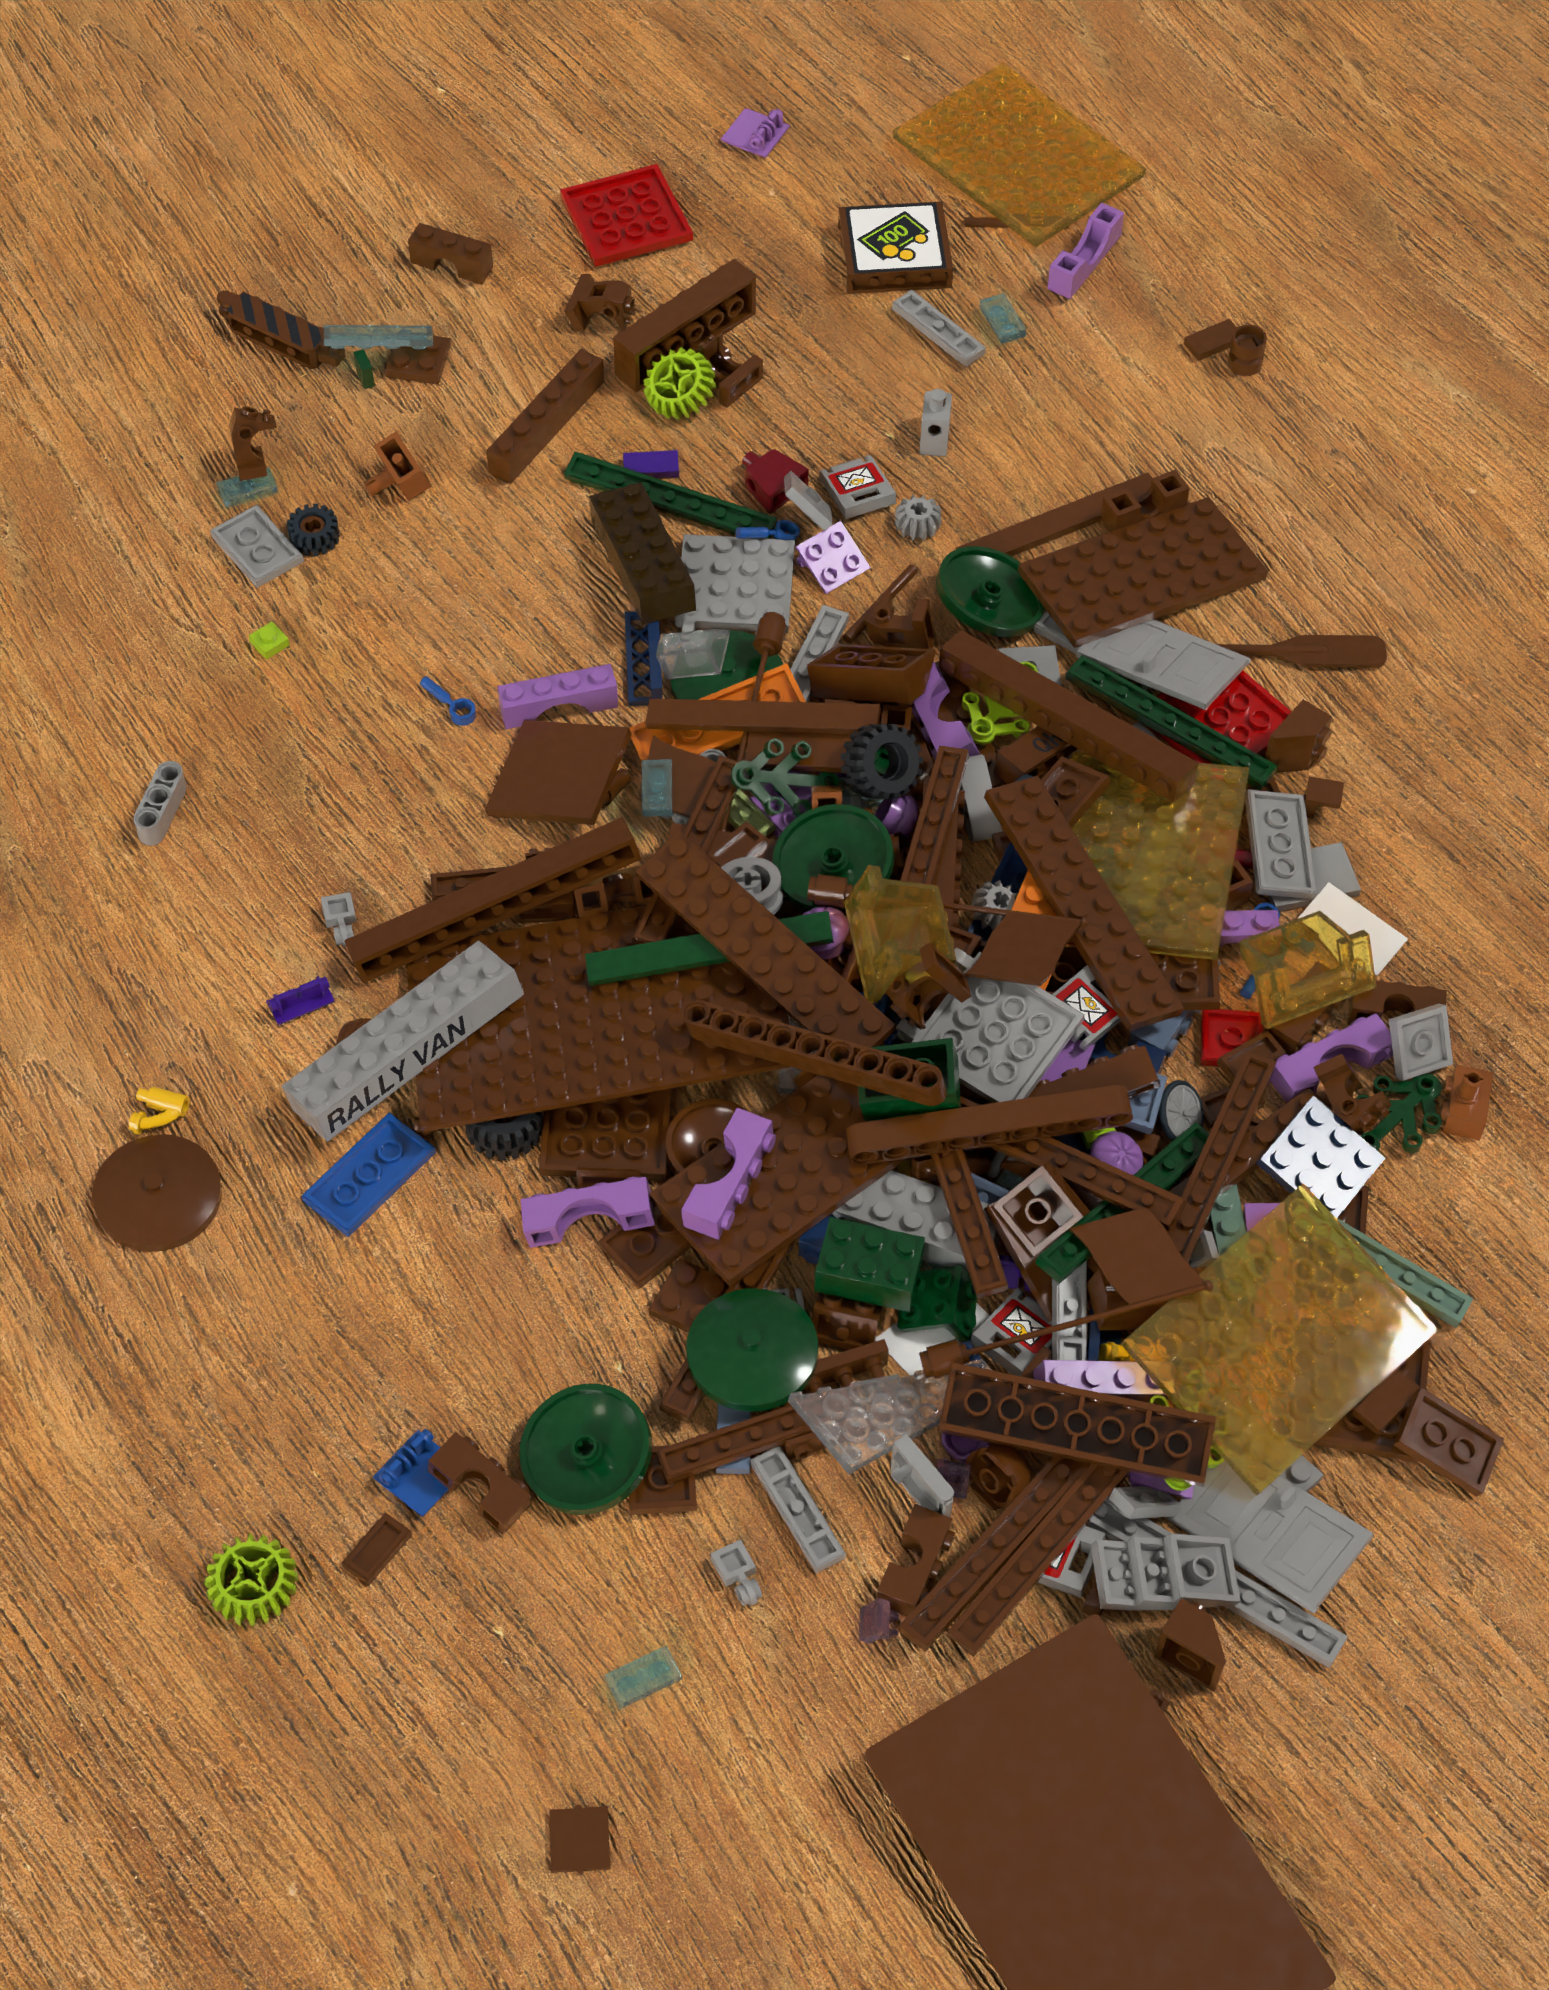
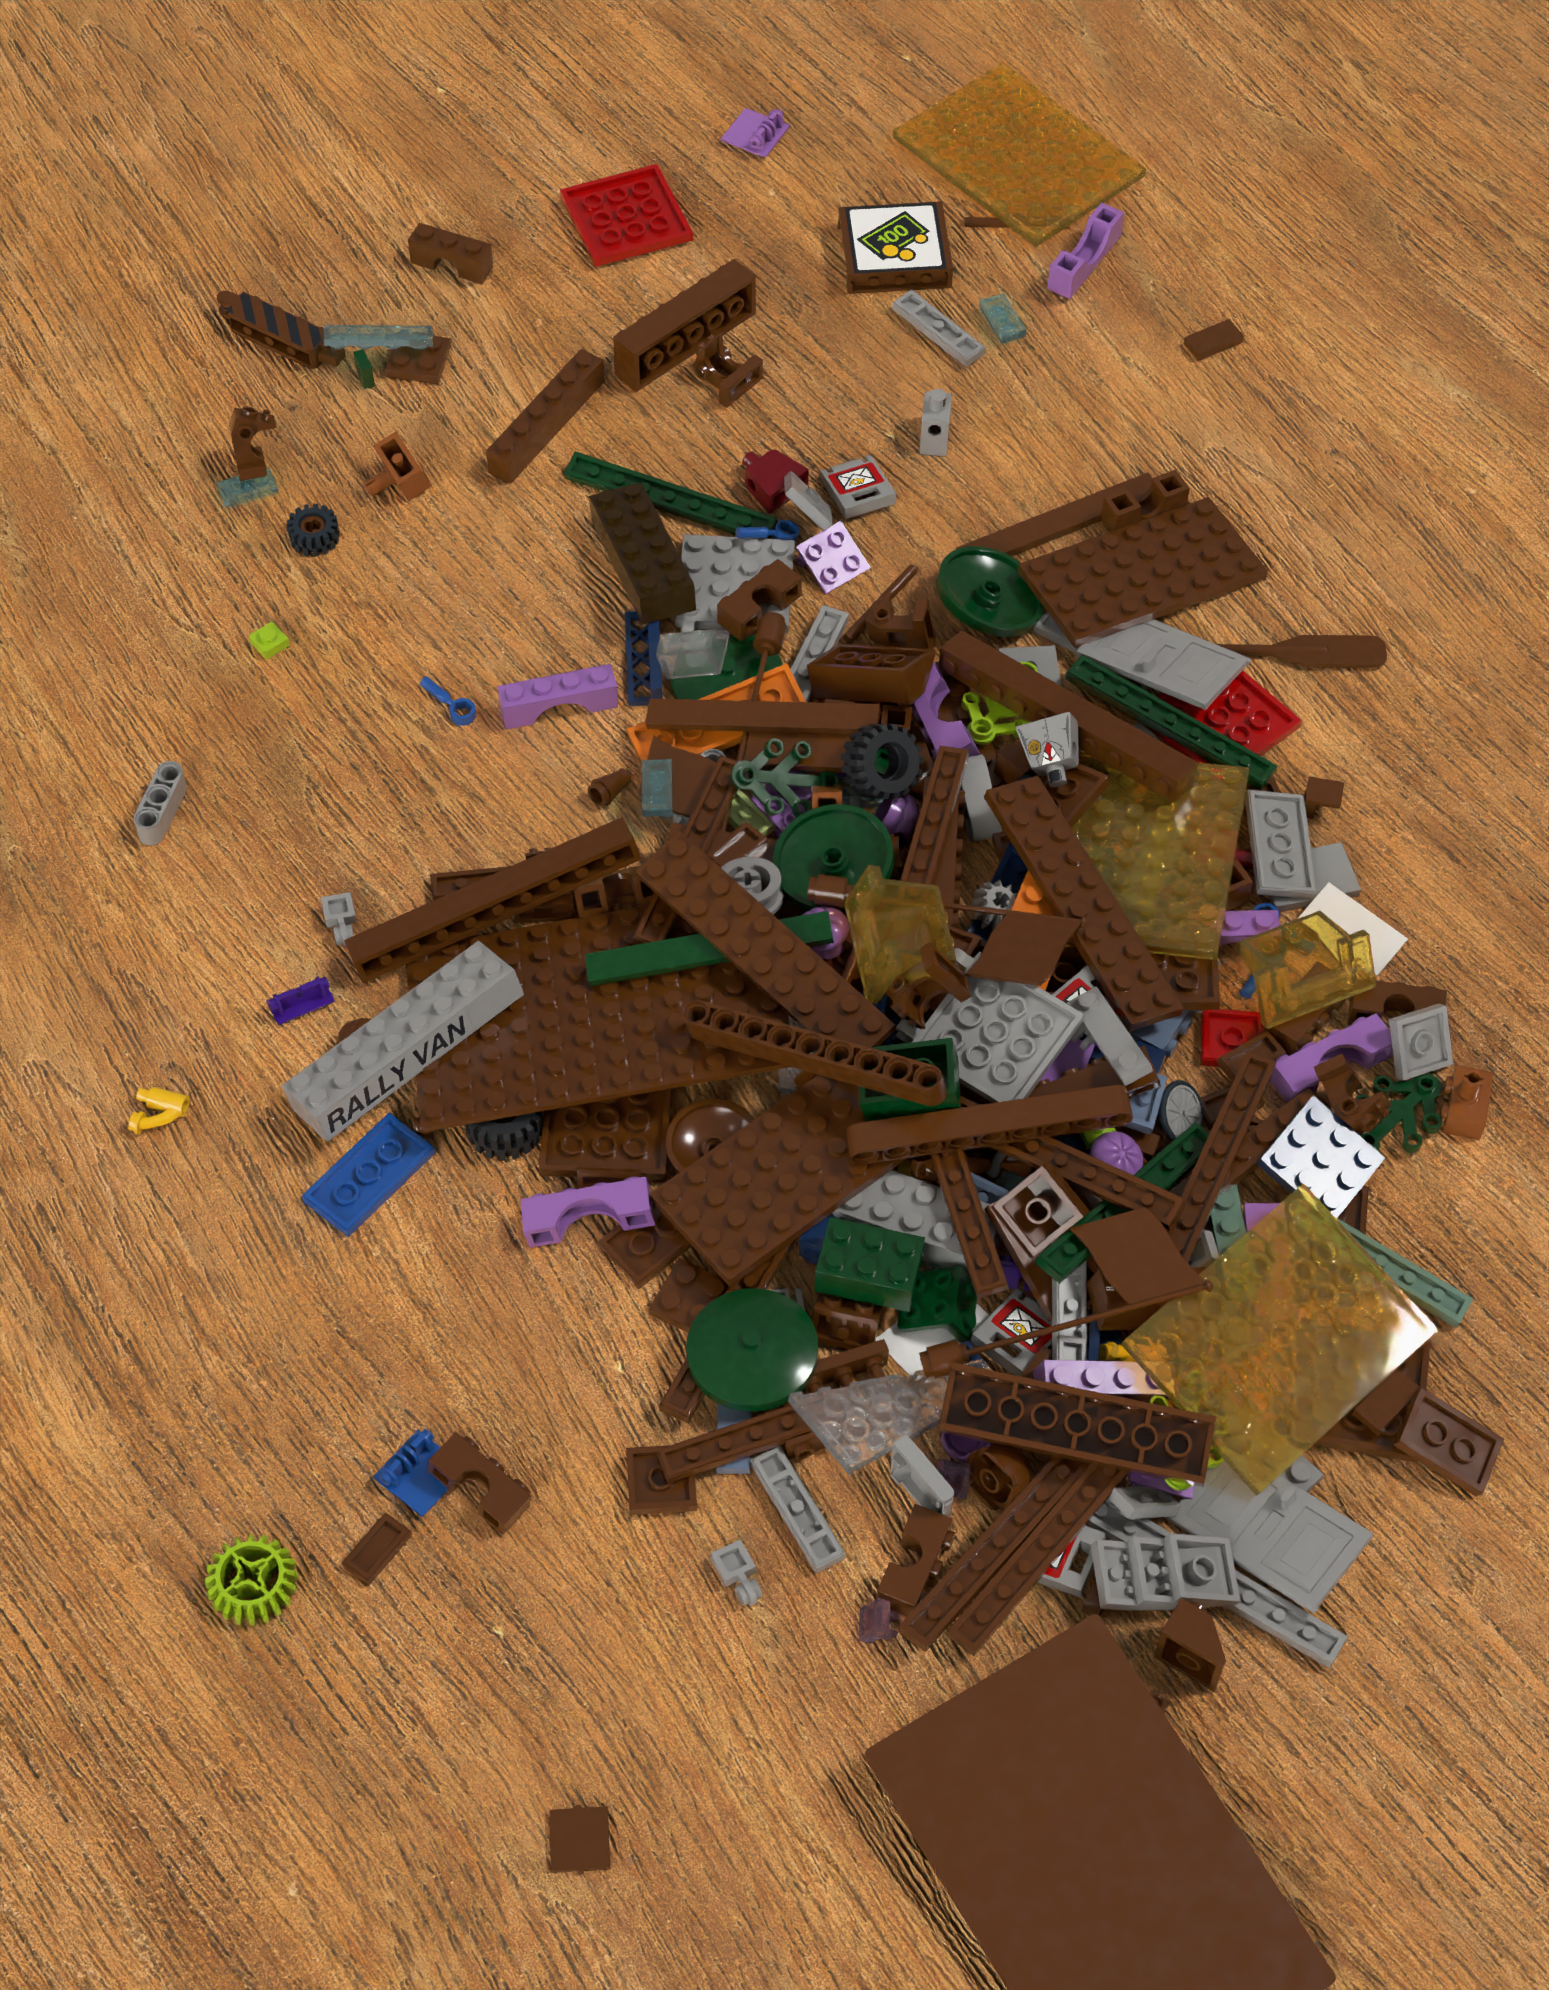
reddish brown dish [92,1134,222,1252] -> none
light grey tile [210,505,304,588] -> none
reddish brown tile [485,720,632,825] -> none
dark green dish [519,1384,652,1515] -> none
reddish brown tile [564,274,636,331] -> none
clear light blue plate [604,1645,682,1709] -> none
dark purple tile [623,450,679,478] -> none
lime gear [643,347,716,420] -> none
medium lavender arch [681,1108,776,1240] -> none
light grey gear [895,494,942,541] -> none
reddish brown wheel [1227,324,1267,376] -> none
reddish brown slope [1265,699,1332,773] -> none
none -> reddish brown arch [717,559,802,642]
none -> light grey torso [1016,712,1079,787]
none -> light grey plate [1069,986,1153,1086]

